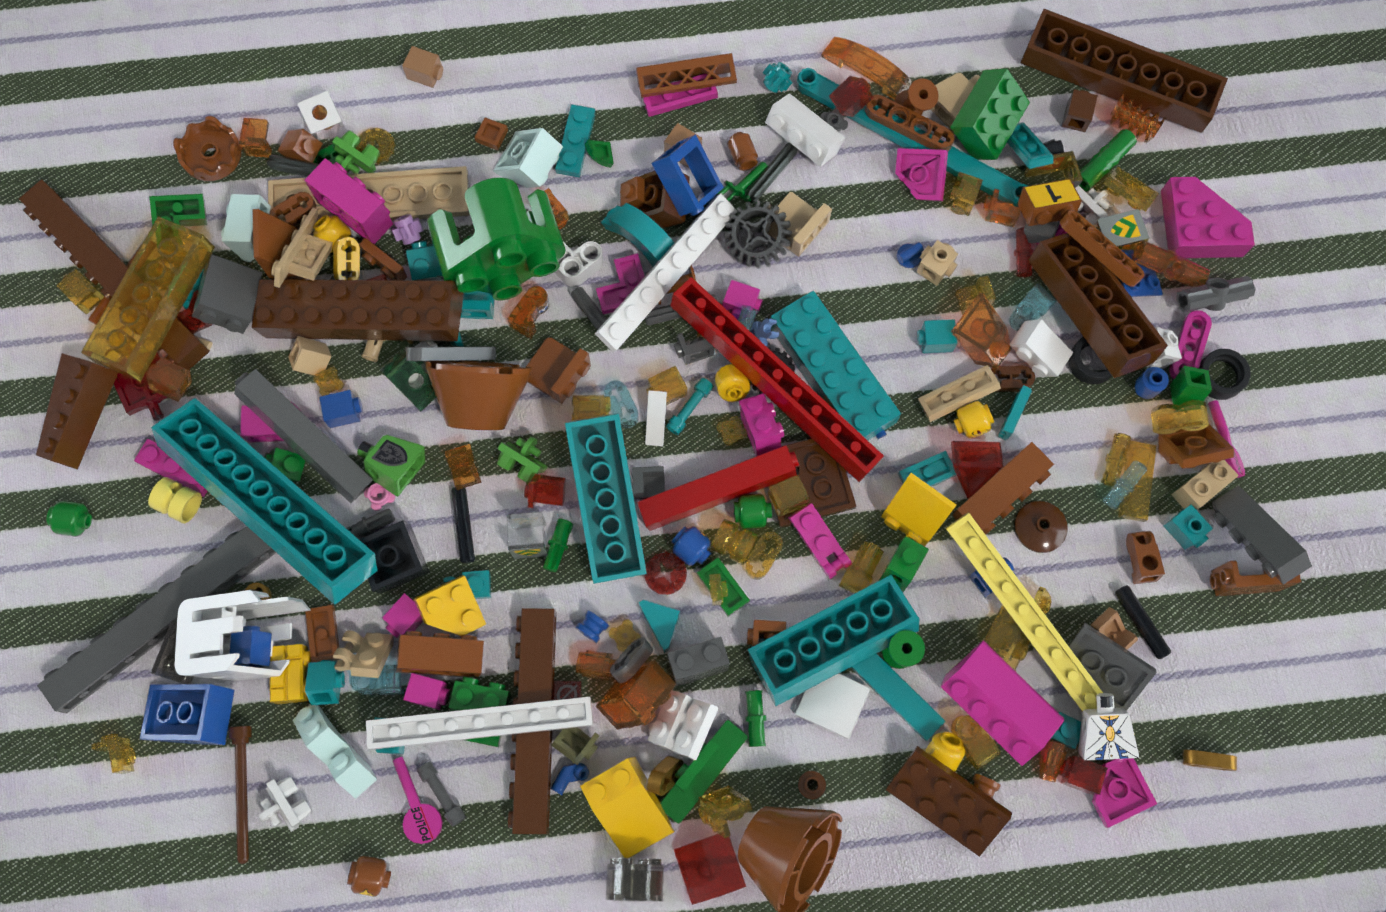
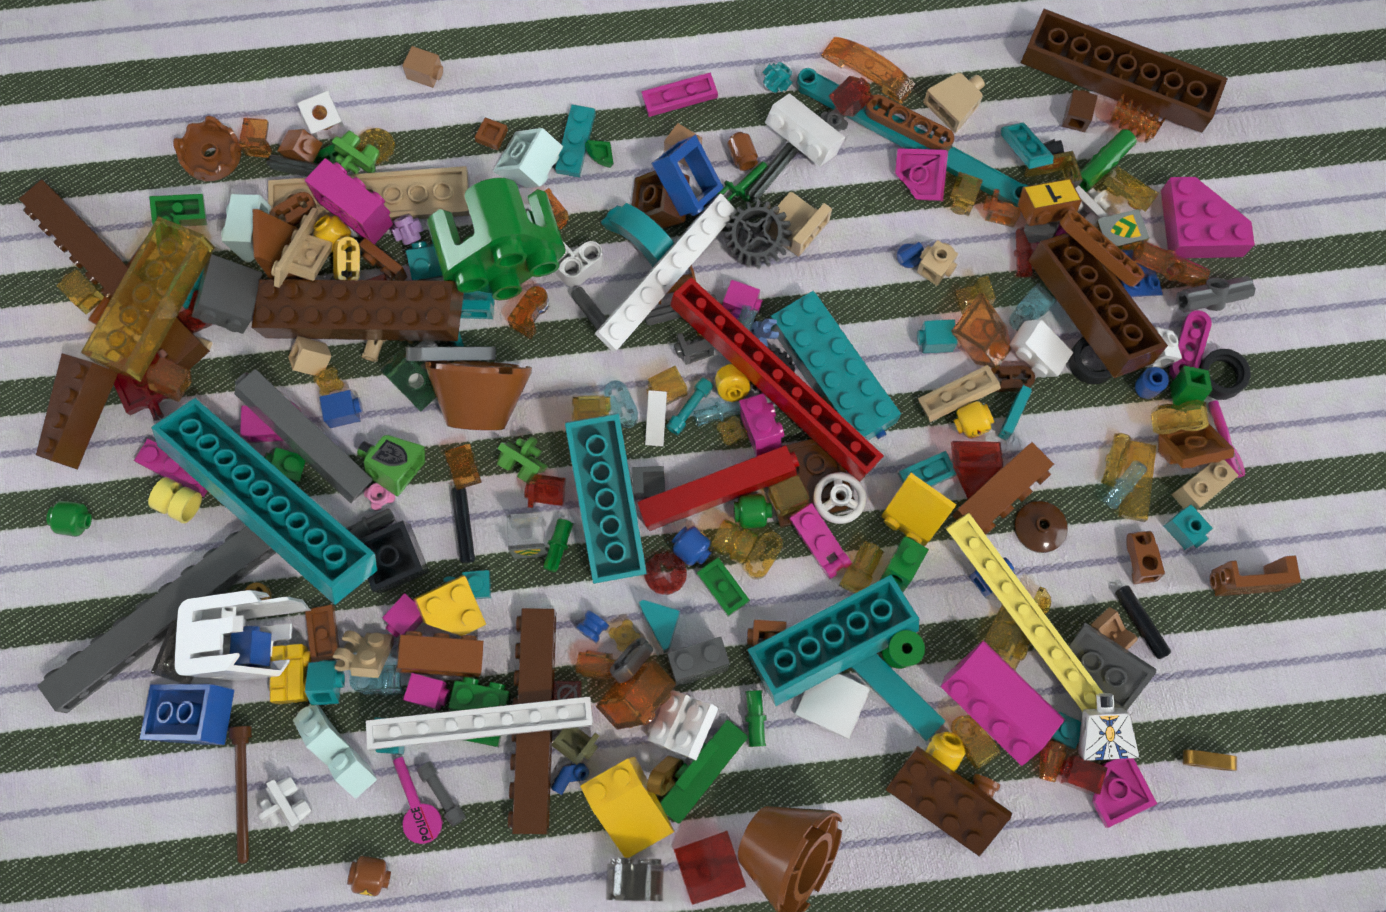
clear yellow bracket [91,734,136,774] -> none
dark orange bracket [527,337,591,404] -> none
dark pink plate [596,253,645,315] -> none
dark orange plate [620,176,645,207] -> none
dark orange fence [636,53,737,98] -> none
clear yellow bracket [698,785,752,838] -> none
clear yellow plate [709,573,728,606] -> none
reddish brown plate [798,771,826,799] -> none
dark orange piece [894,78,939,120] -> none
green brick [950,68,1030,160] -> none
dark grey brick [1212,485,1312,585] -> none
none -> clear light blue axle [693,399,743,426]
none -> white piece [813,472,866,524]

